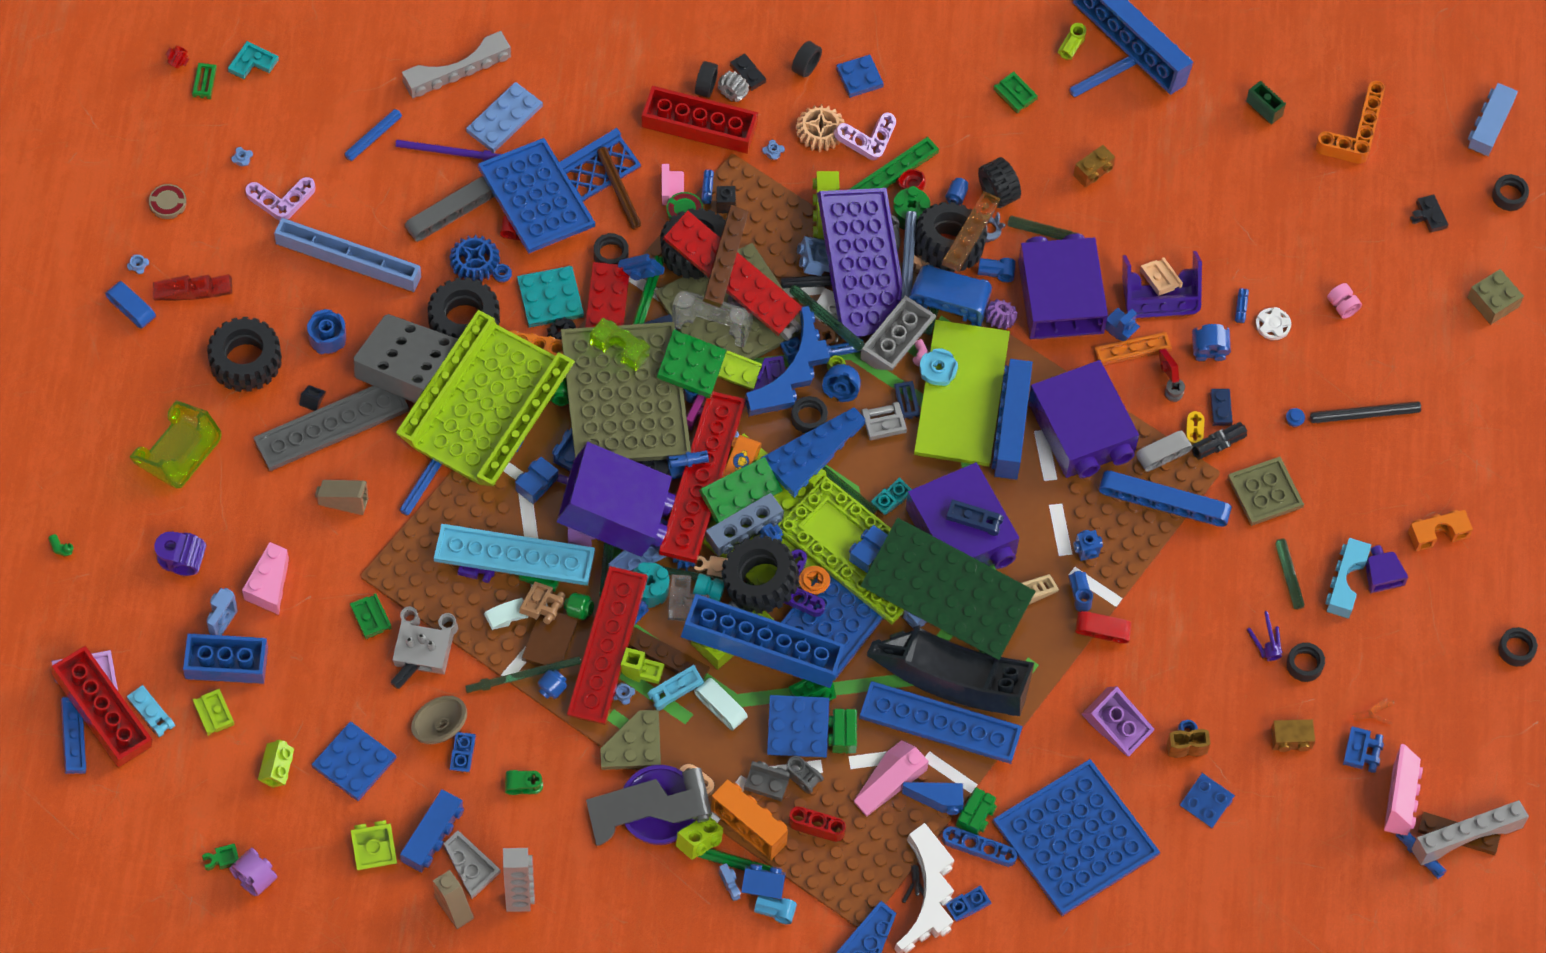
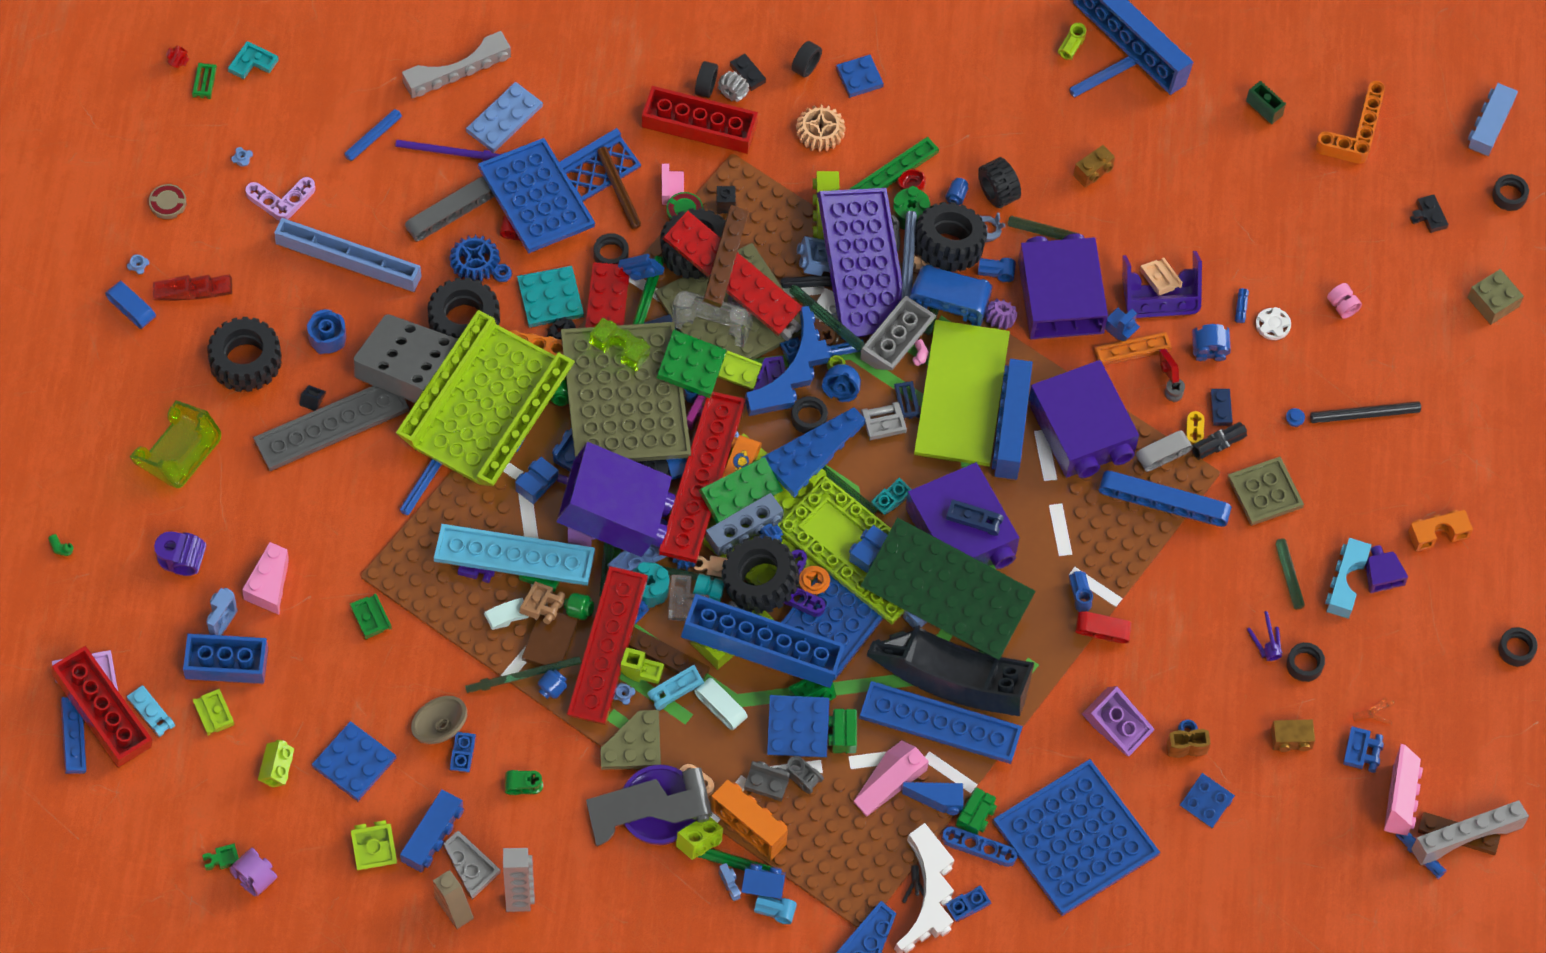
dark tan slope [315,480,369,515] -> none
light grey piece [391,607,458,689] -> none
blue pin [669,450,709,469] -> none
blue axle [701,170,714,204] -> none
medium blue plate [763,140,785,160] -> none
red beam [789,806,846,842] -> none
lavender beam [834,113,896,160] -> none
medium azure plate [920,349,958,386] -> none
clear orange tile [942,191,1001,272] -> none
green plate [994,72,1038,114] -> none
tan slope [1022,574,1059,605] -> none
blue brick [1073,530,1103,561] -> none

